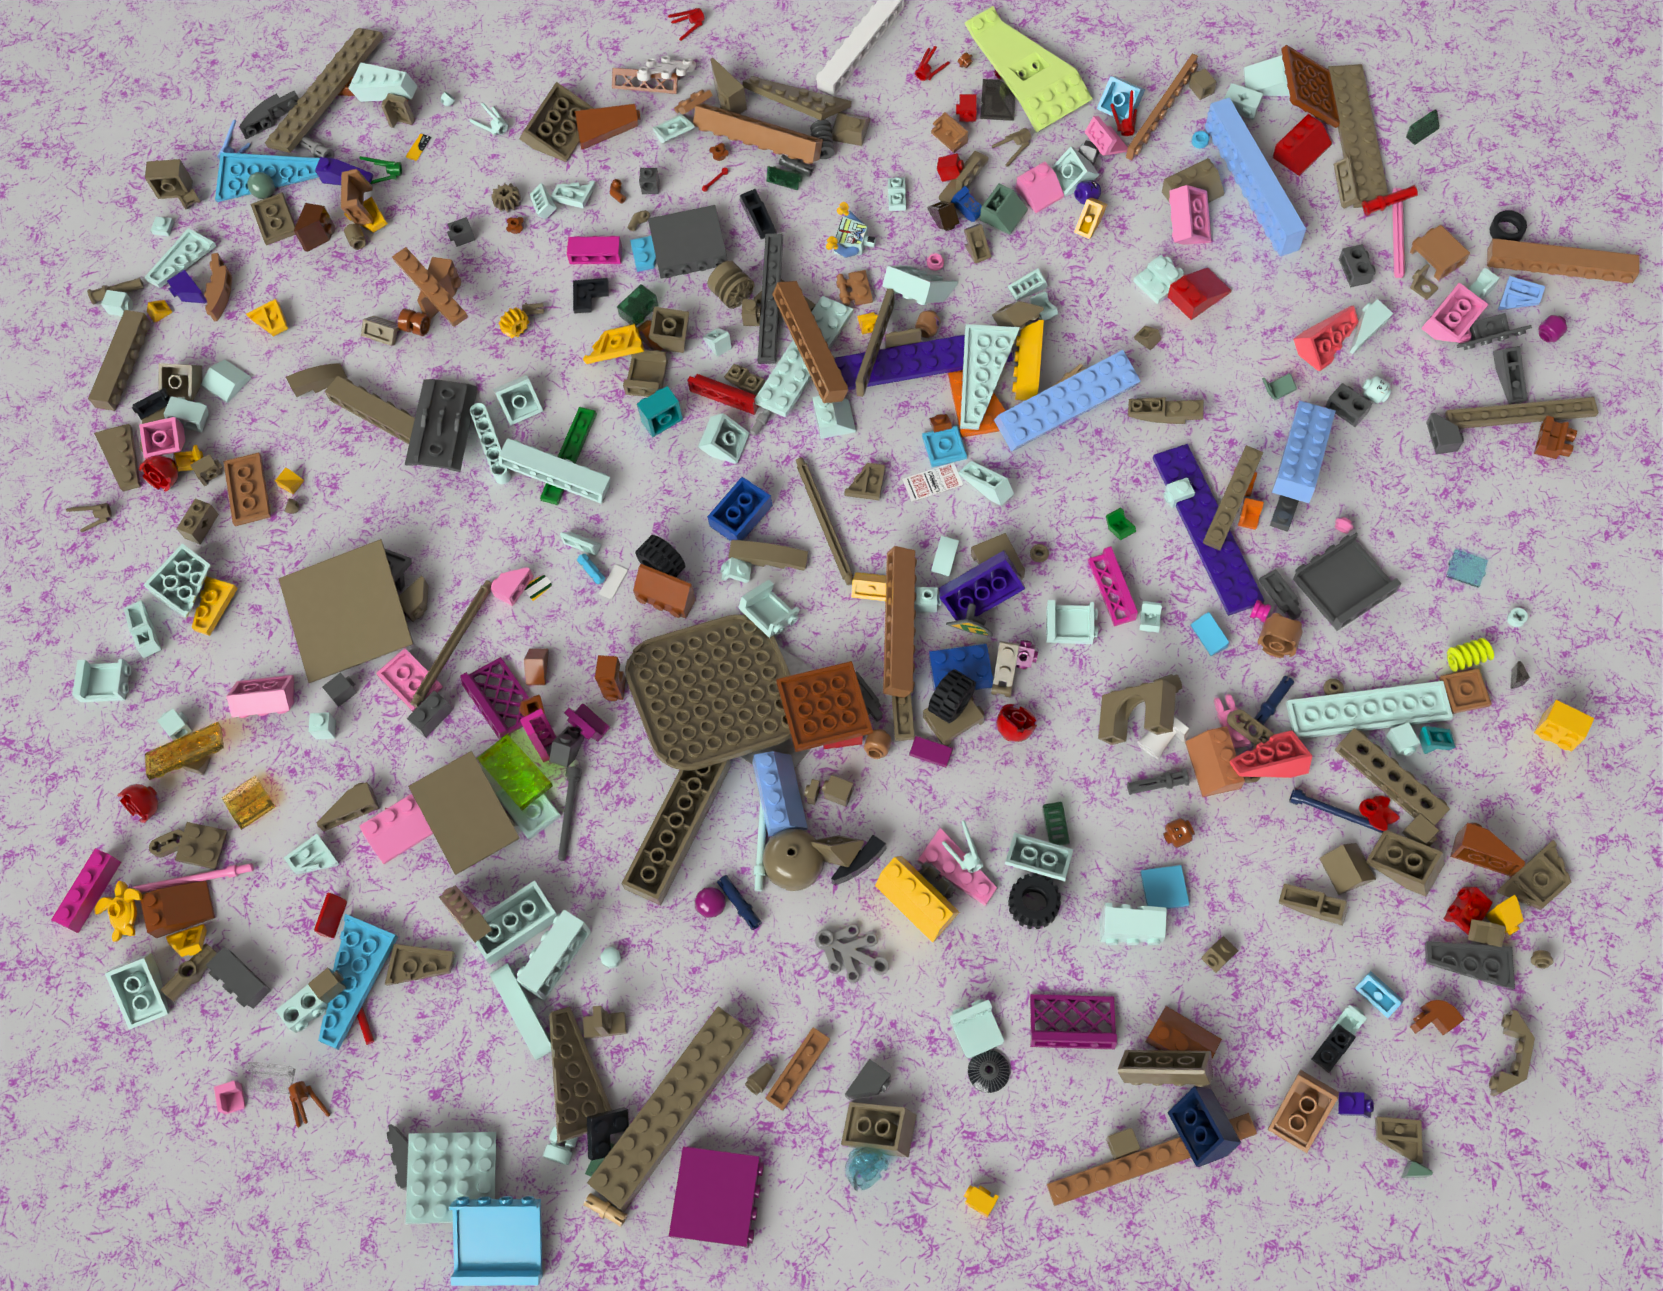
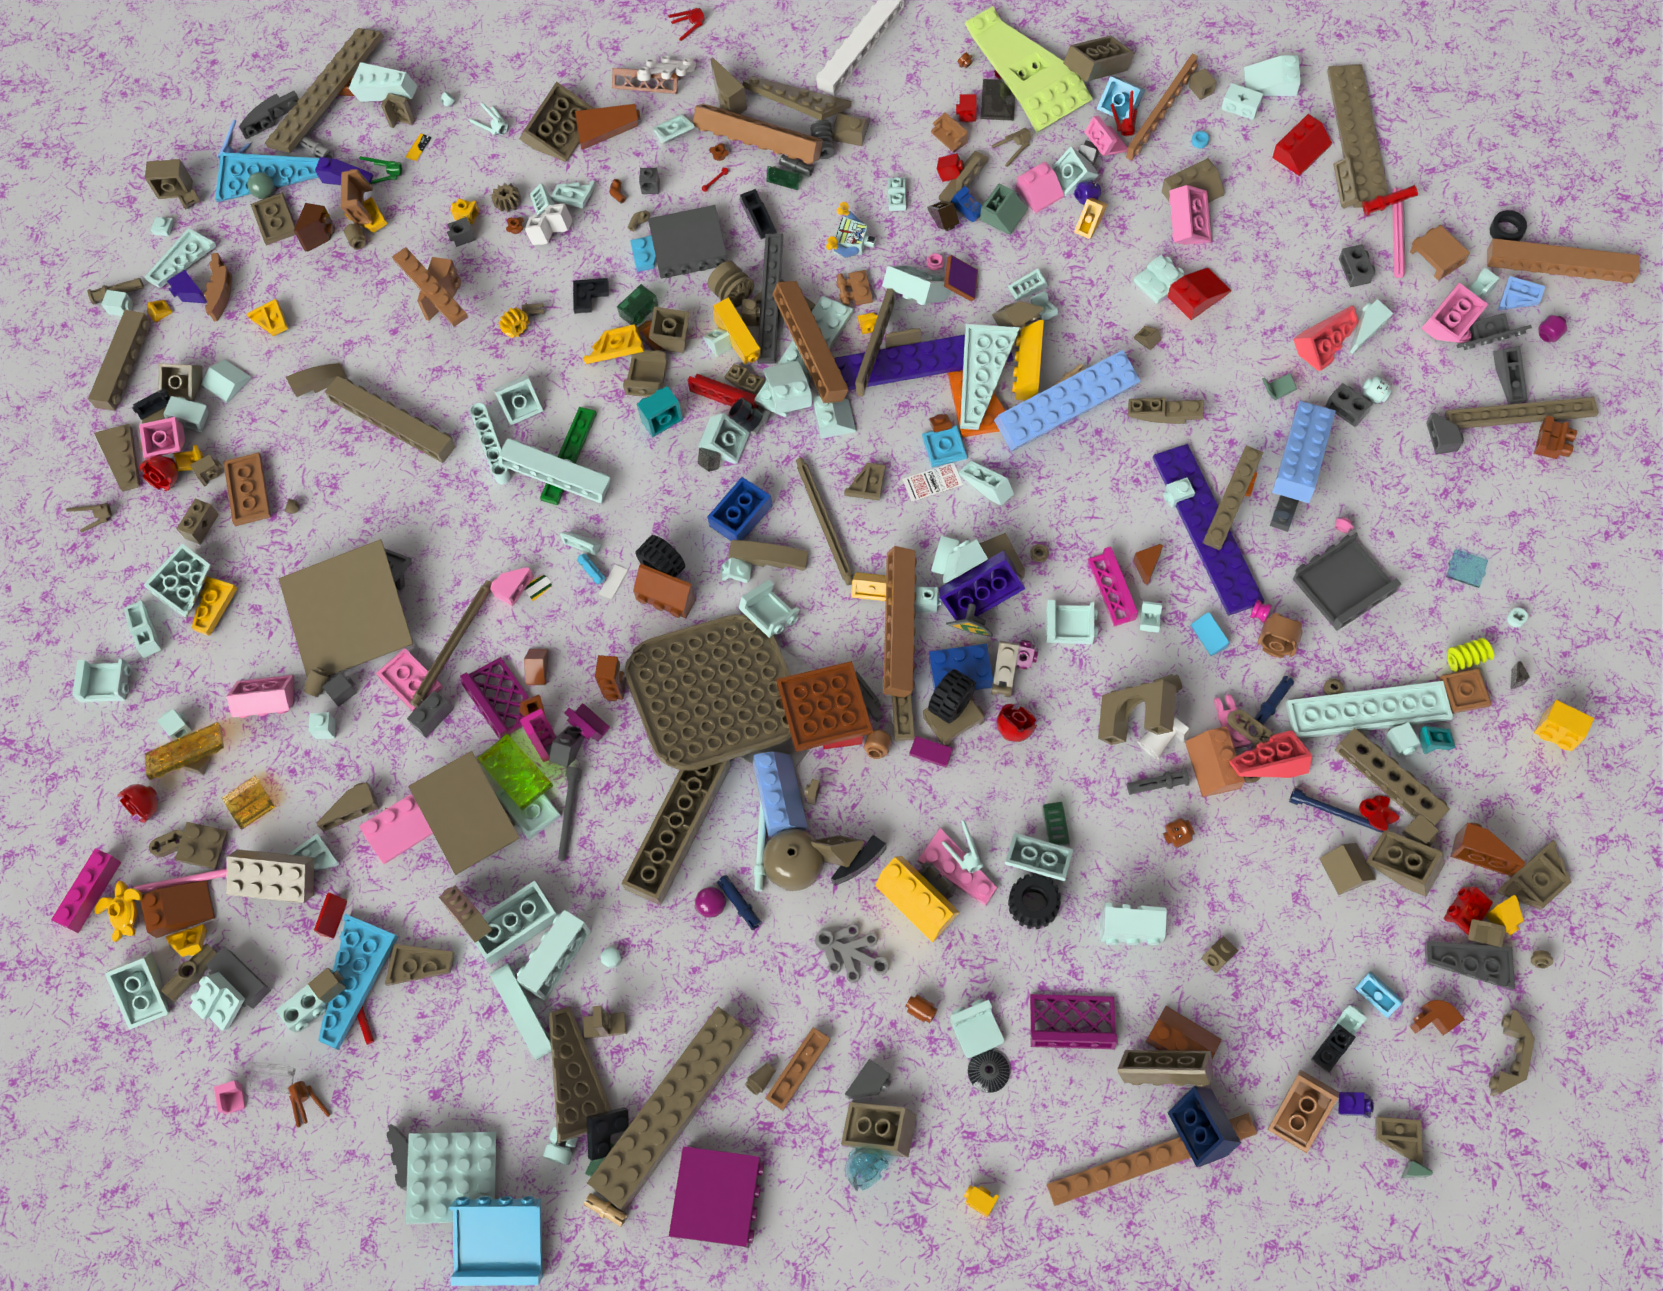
yellow slope [275,467,304,494] -> none
panel [361,316,400,346] -> none
dark orange wheel [398,308,431,336] -> none
dark tan slope [399,576,429,622] -> none
dark grey hinge [405,379,477,473] -> none
dark pink brick [567,236,622,264] -> none
medium nougat plate [674,89,713,114] -> none
dark tan brick [822,775,854,807] -> none
red plant [915,46,950,81] -> none
medium nougat head [915,310,941,338] -> none
dark tan slope [964,223,991,264] -> none
green bracket [1106,508,1136,540] -> none
dark tan panel [1106,1128,1141,1160] -> none
medium azure tile [1140,865,1189,909] -> none
light blue brick [1205,97,1306,257] -> none
orange panel [1238,498,1264,530] -> none
dark grey hinge [1259,569,1302,620] -> none
dark tan slope [1279,884,1348,926] -> none
dark orange plate [1281,45,1340,128] -> none
clear green slope [1406,109,1440,145] -> none
dark tan bracket [1410,264,1438,300] -> none
none -> light aqua plate [190,972,245,1031]
none -> brick [226,849,314,903]
none -> dark tan brick [304,667,329,697]
none -> yellow brick [451,198,480,225]
none -> white brick [525,203,572,245]
none -> clear smoke slope [698,447,721,472]
none -> yellow slope [713,297,760,364]
none -> black wheel [728,398,763,432]
none -> light aqua slope [763,361,812,414]
none -> dark orange brick [905,994,938,1024]
none -> light aqua slope [943,539,988,584]
none -> dark purple tile [944,255,978,301]
none -> dark tan brick [1063,35,1135,81]
none -> dark orange slope [1133,544,1163,585]

